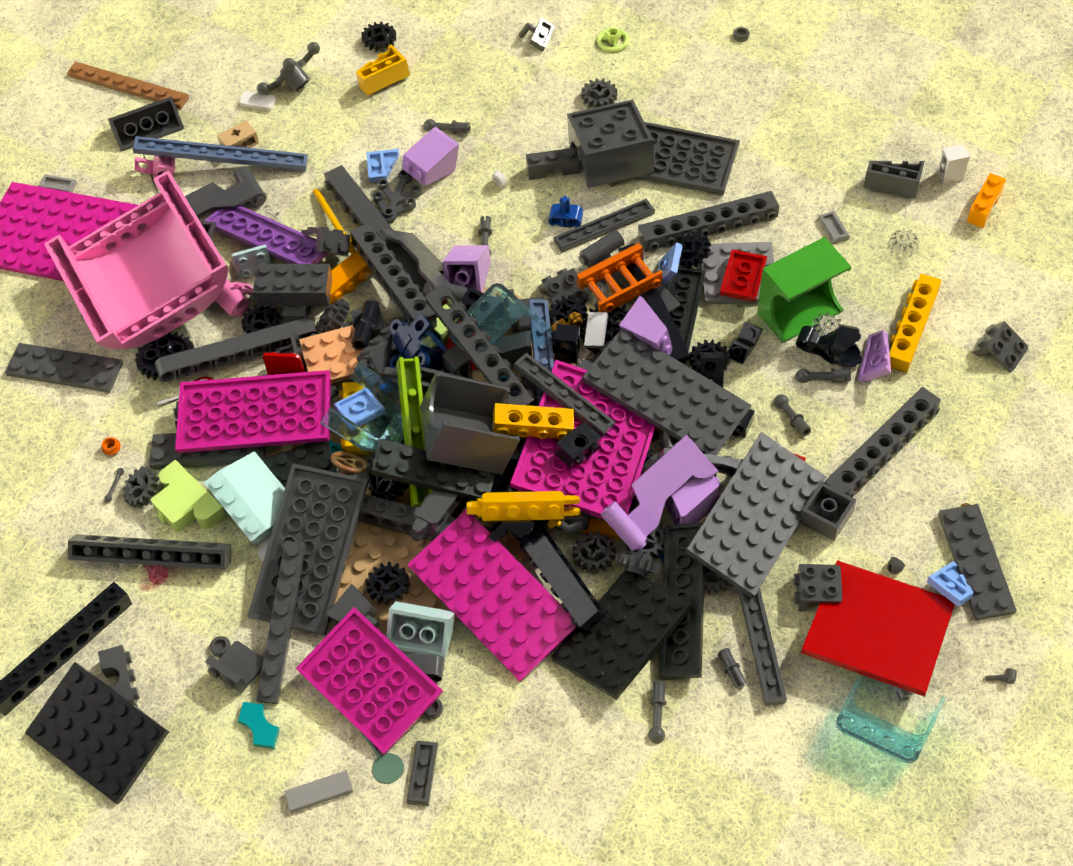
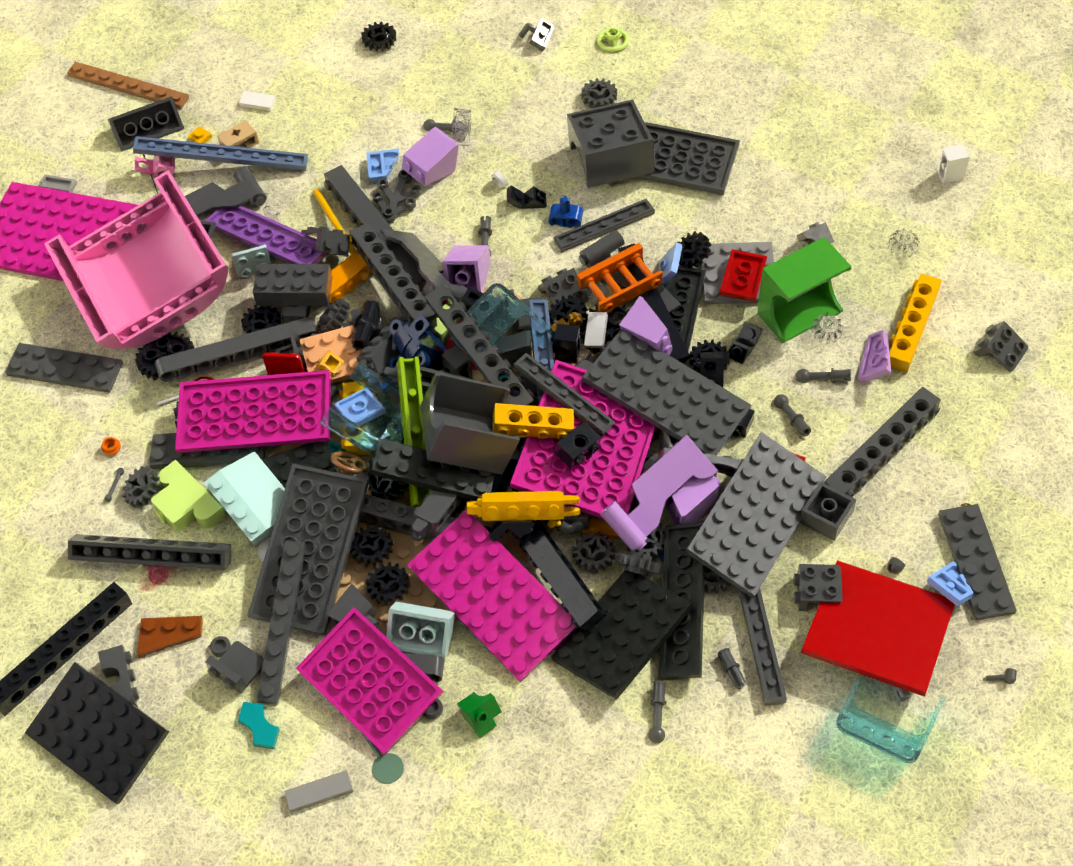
bright pink piece [215,279,253,317] -> none
dark grey wheel [257,42,320,95] -> none
yellow wedge [356,44,410,96] -> none
dark grey tile [407,741,438,806] -> none
dark grey arch [526,147,580,180] -> none
dark grey brick [638,191,779,252] -> none
dark grey tile [733,27,750,42] -> none
black piece [795,324,862,368] -> none
light grey tile [818,211,850,244] -> none
dark grey wedge [863,161,925,198] -> none
light orange arch [967,173,1006,228] -> none
none -> dark orange wing [137,616,203,658]
none -> yellow plate [188,126,212,143]
none -> yellow slope [316,350,344,376]
none -> black gear [350,525,394,567]
none -> clear slope [452,108,471,146]
none -> green brick [457,692,502,738]
none -> black slope [507,185,547,209]
none -> flat silver brick [796,222,834,244]

